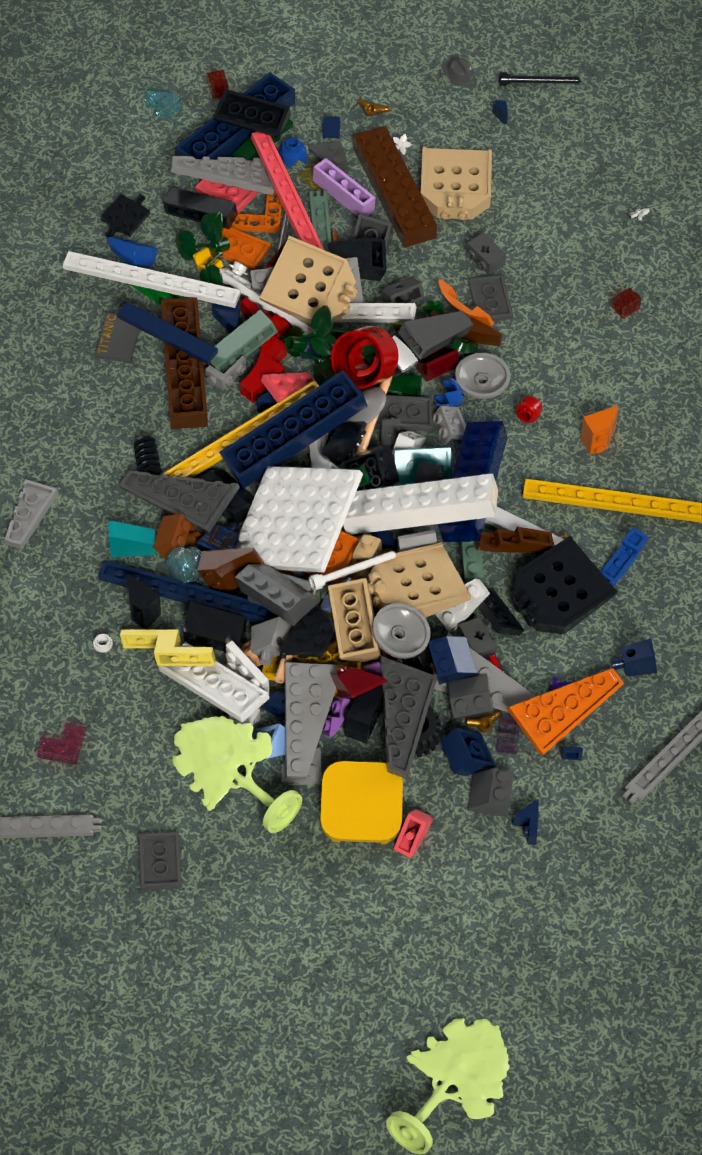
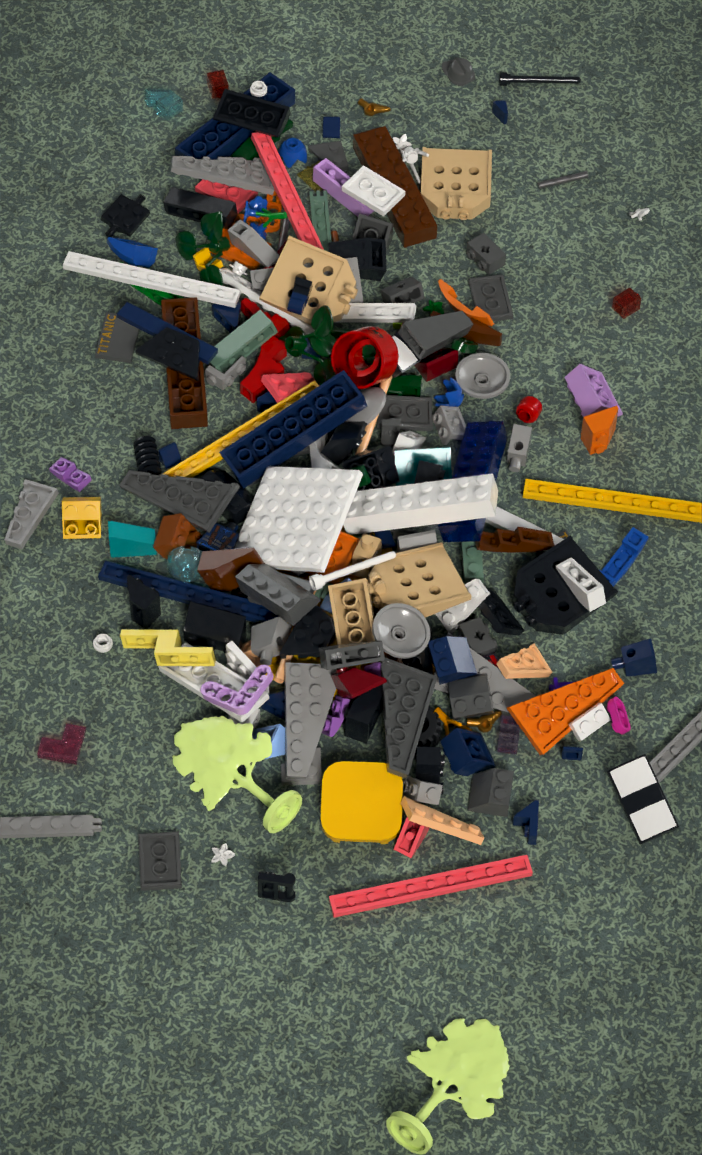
none -> medium lavender slope [49,457,92,492]
none -> yellow slope [62,497,102,539]
none -> black wing [135,327,200,381]
none -> dark blue slope [159,442,182,469]
none -> lavender beam [200,665,274,715]
none -> white plant [211,843,235,866]
none -> light grey slope [227,220,280,267]
none -> blue plant [243,196,287,240]
none -> white plate [250,81,267,97]
none -> black plate [258,871,296,902]
none -> leg [287,277,313,315]
none -> dark grey slope [319,640,385,670]
none -> coral plate [329,855,533,918]
none -> white plate [342,165,405,216]
none -> white plant [400,147,429,184]
none -> light nougat wing [401,796,484,845]
none -> light grey bracket [403,775,443,805]
none -> black brick [415,747,445,795]
none -> light orange plant [434,707,472,736]
none -> light nougat wing [497,643,552,679]
none -> light grey torso [507,424,532,472]
none -> flat silver bar [537,171,589,189]
none -> white slope [556,557,606,612]
none -> lavender slope [564,364,623,417]
none -> white plate [569,703,611,741]
none -> dark pink plate [607,697,631,735]
none -> white slope [607,754,679,845]

